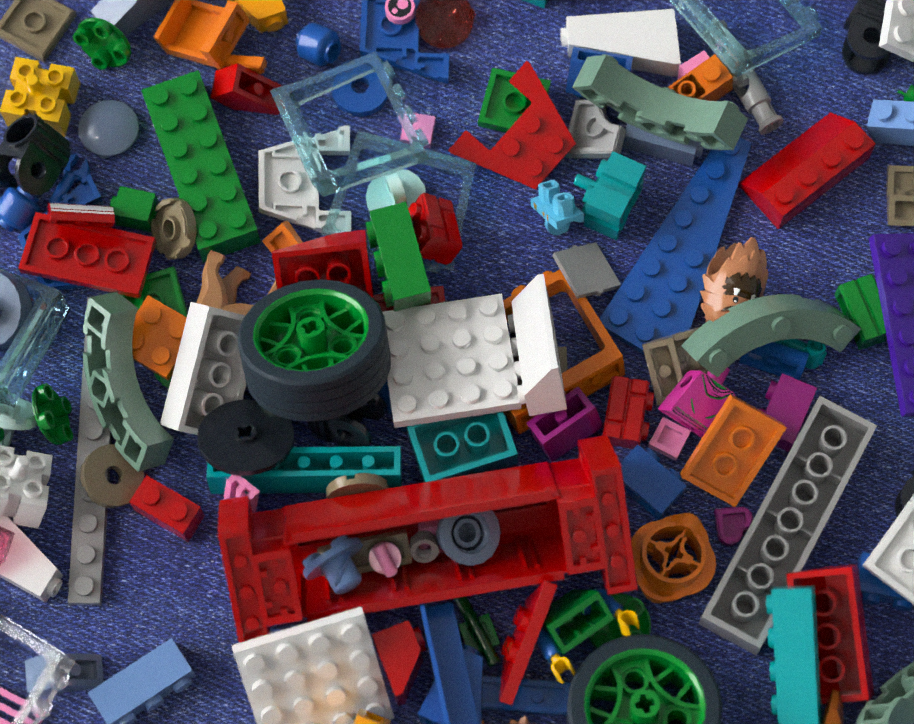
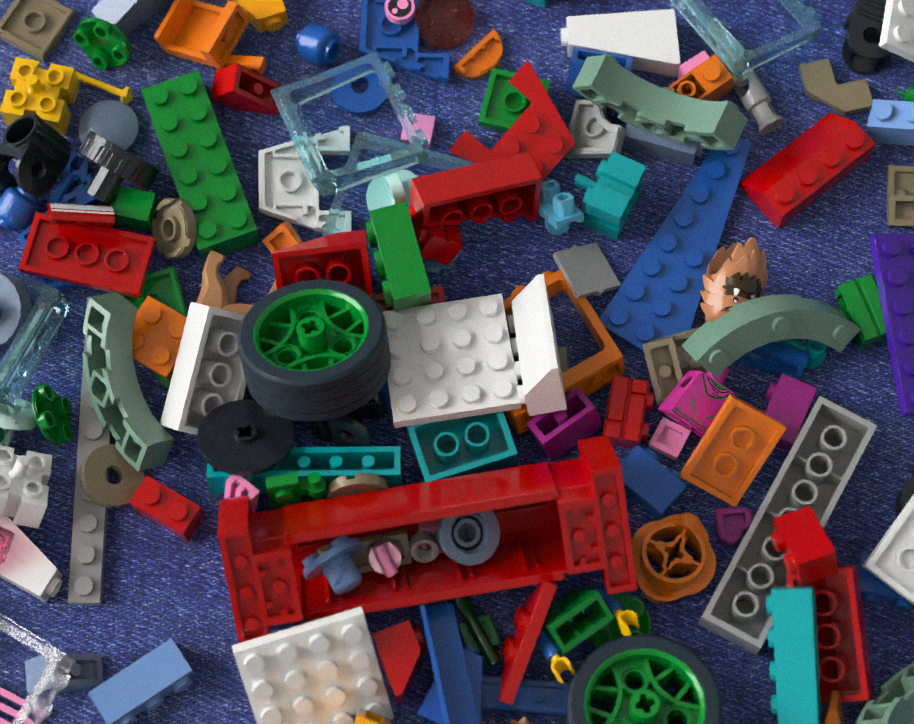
none -> yellow piece [76,72,134,104]
none -> black piece [78,130,160,205]
none -> green plate [265,472,327,510]
none -> red wedge [410,152,542,227]
none -> orange tile [452,29,503,80]
none -> red brick [771,506,838,586]
none -> dark tan tile [798,58,873,116]

